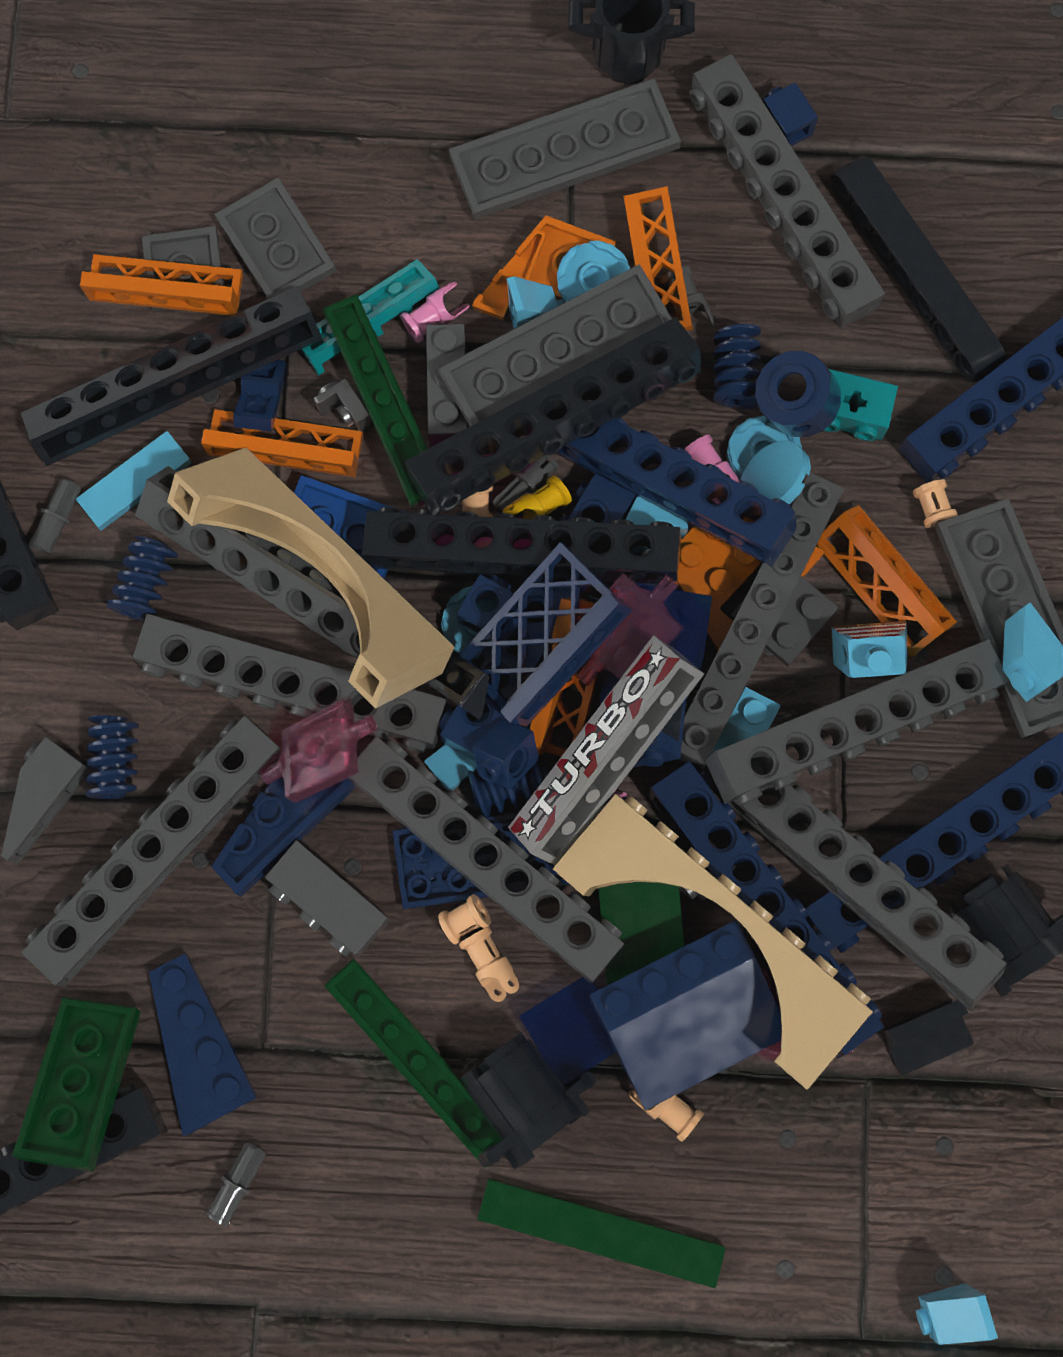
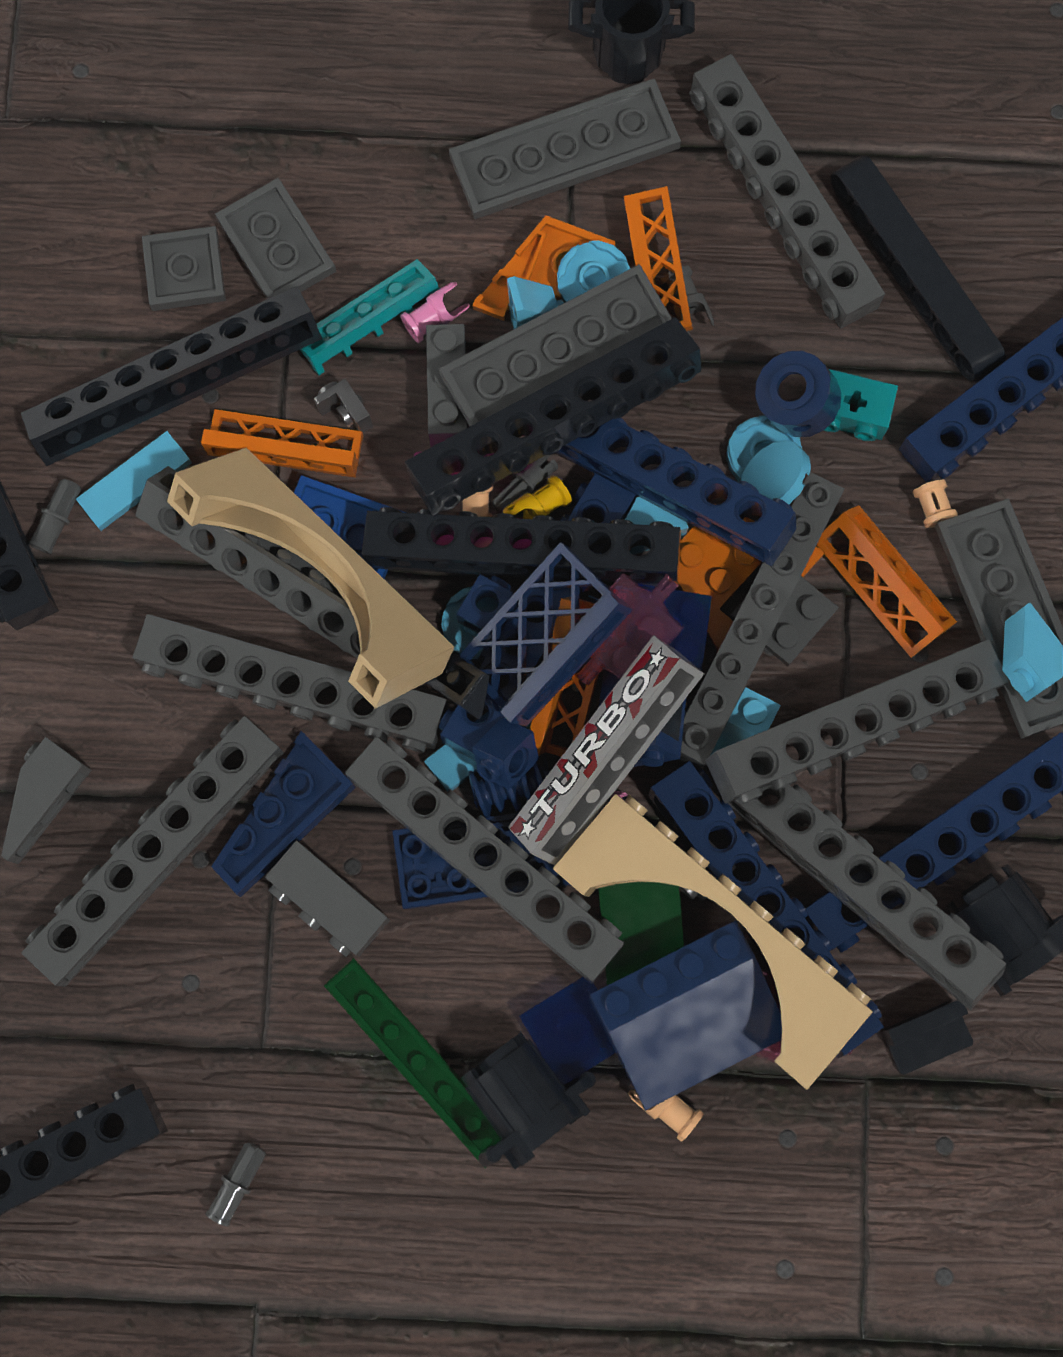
dark green tile [12,997,141,1172] -> none
orange fence [80,254,243,315] -> none
dark blue piece [86,715,139,799] -> none
dark blue piece [106,536,178,622] -> none
dark blue wing [149,953,258,1137] -> none
dark blue slope [233,360,286,432] -> none
clear pink plate [260,699,377,803] -> none
dark green tile [322,294,428,510] -> none
light nougat bush [438,894,491,945] -> none
light nougat piece [459,927,519,1002] -> none
dark green tile [477,1178,726,1289] -> none
bright pink piece [684,434,739,505] -> none
dark blue piece [713,324,761,409] -> none
dark blue brick [763,82,818,147] -> none
medium azure torso [831,621,908,678] -> none
medium azure slope [916,1283,998,1345] -> none

